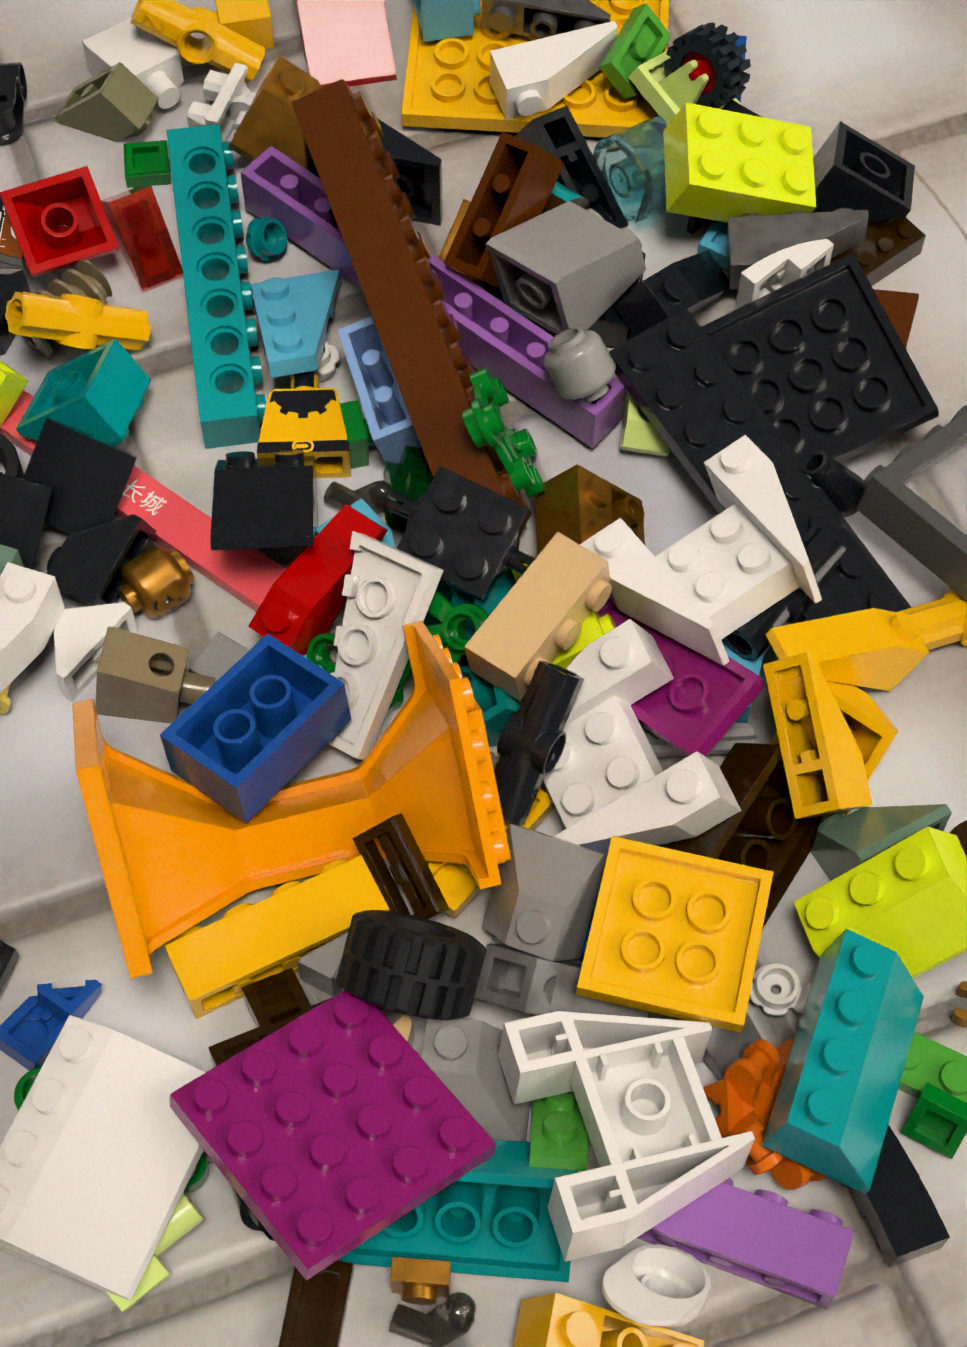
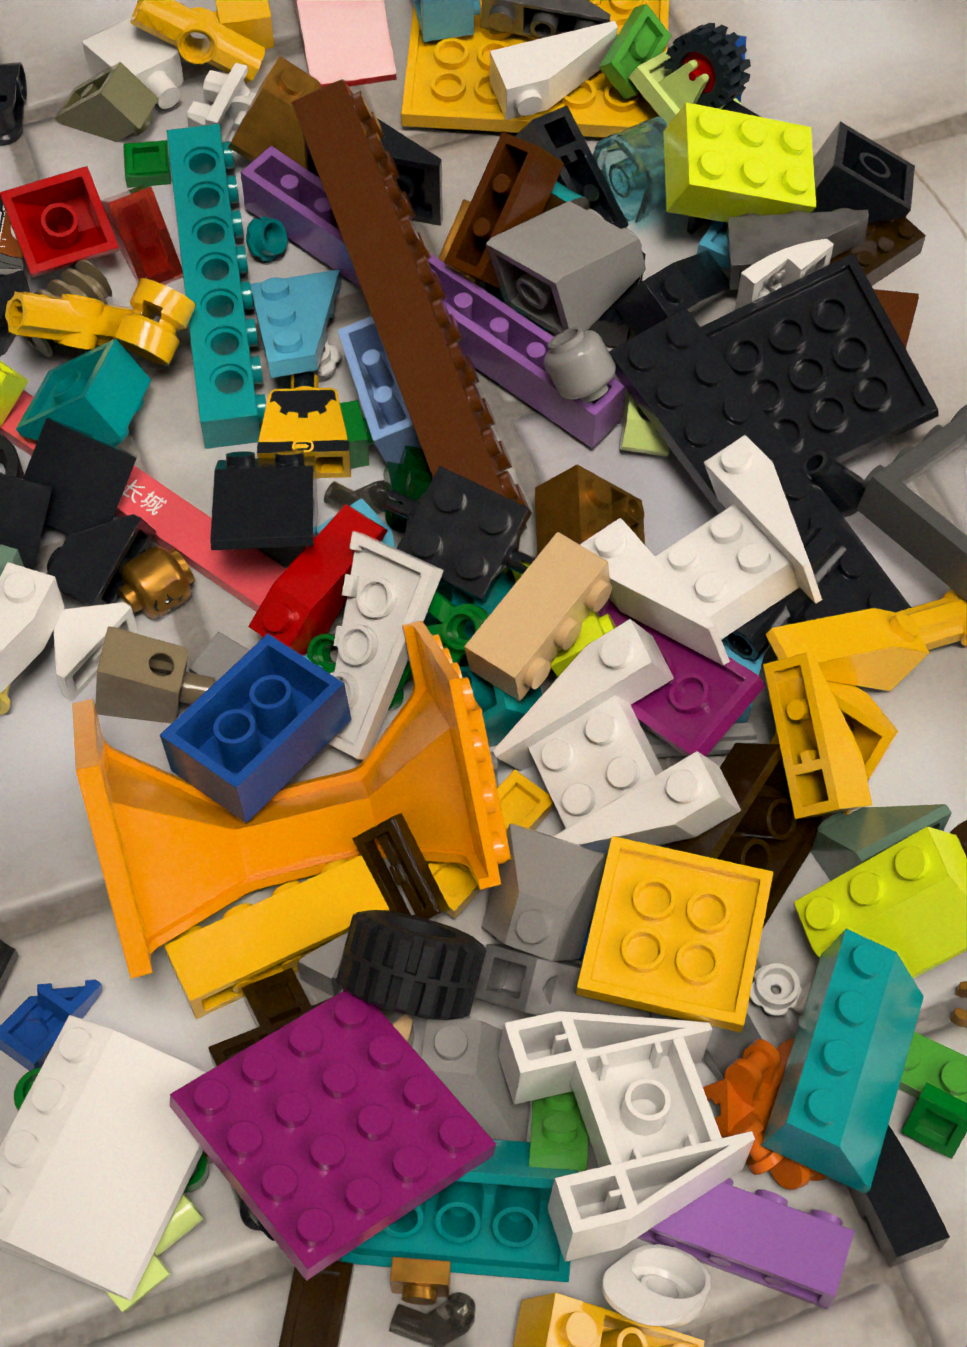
green plant [462,367,545,498] -> none
black piece [494,661,584,826] -> none
none -> yellow wheel [113,278,196,366]

